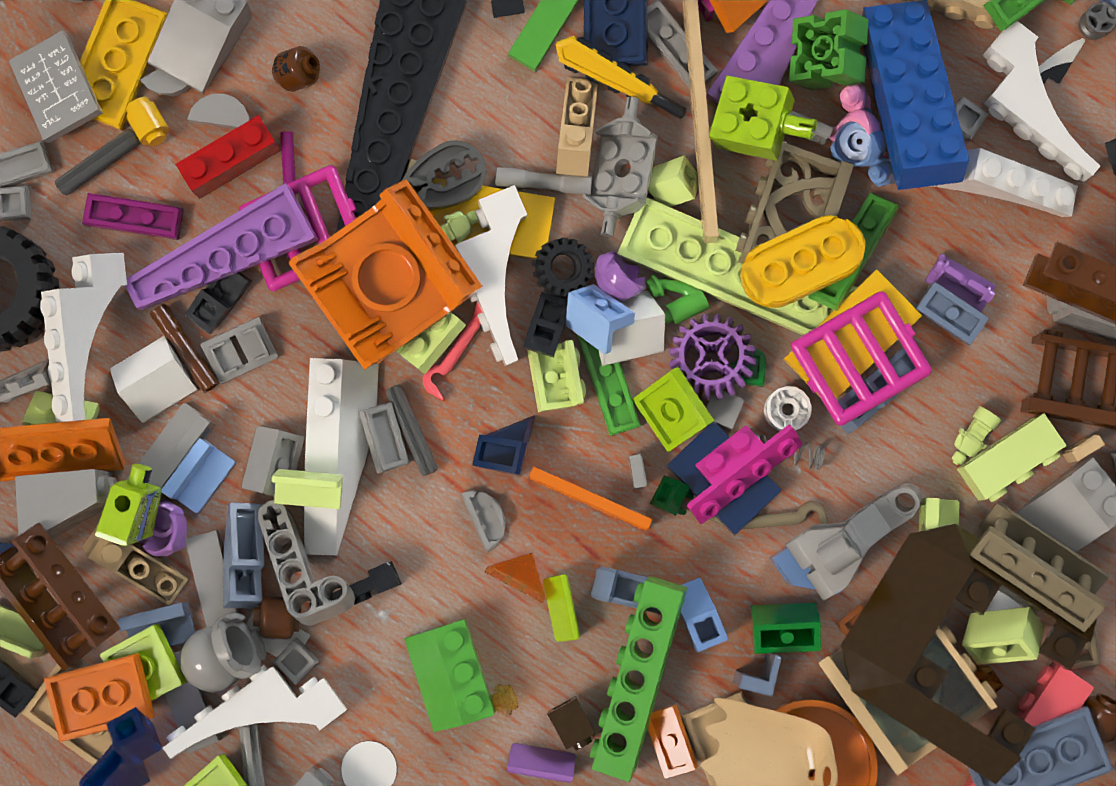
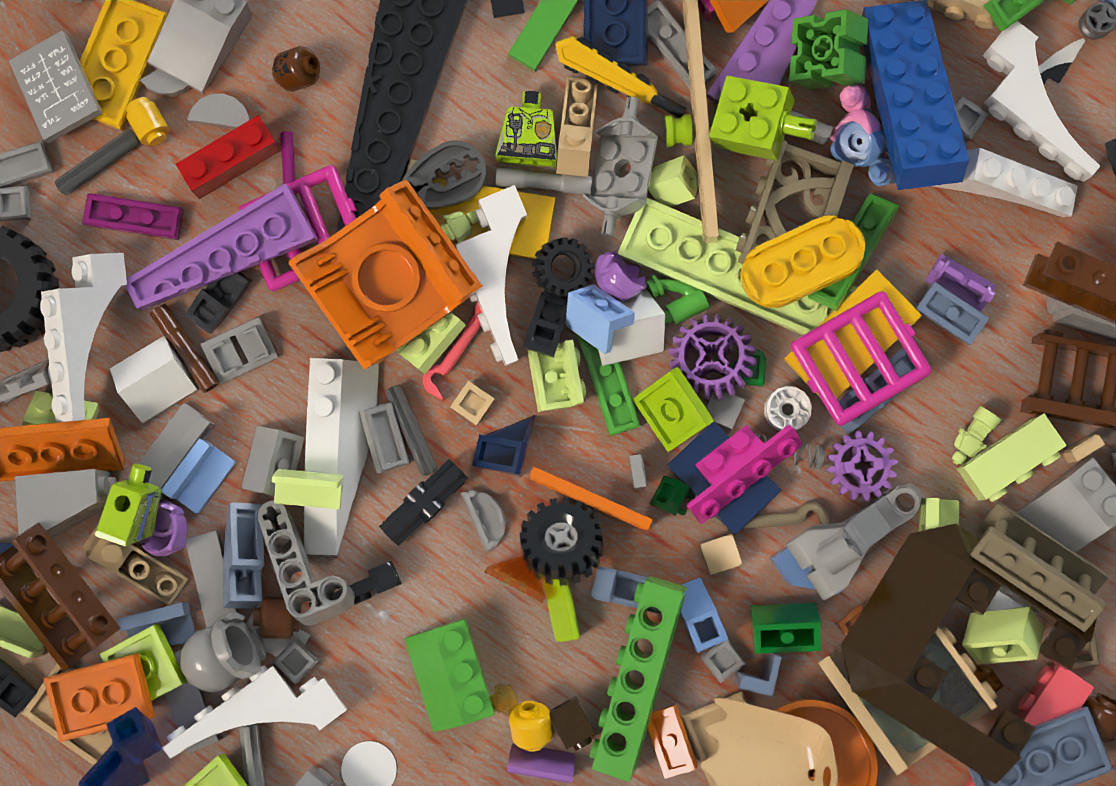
none -> black piece [379,459,469,546]
none -> tan plate [450,381,495,426]
none -> torso [496,91,557,168]
none -> yellow head [509,700,554,752]
none -> black wheel [520,498,603,586]
none -> lime wheel [664,114,692,147]
none -> tan slope [700,534,743,575]
none -> light grey tile [700,640,746,683]
none -> medium lavender gear [825,431,898,501]

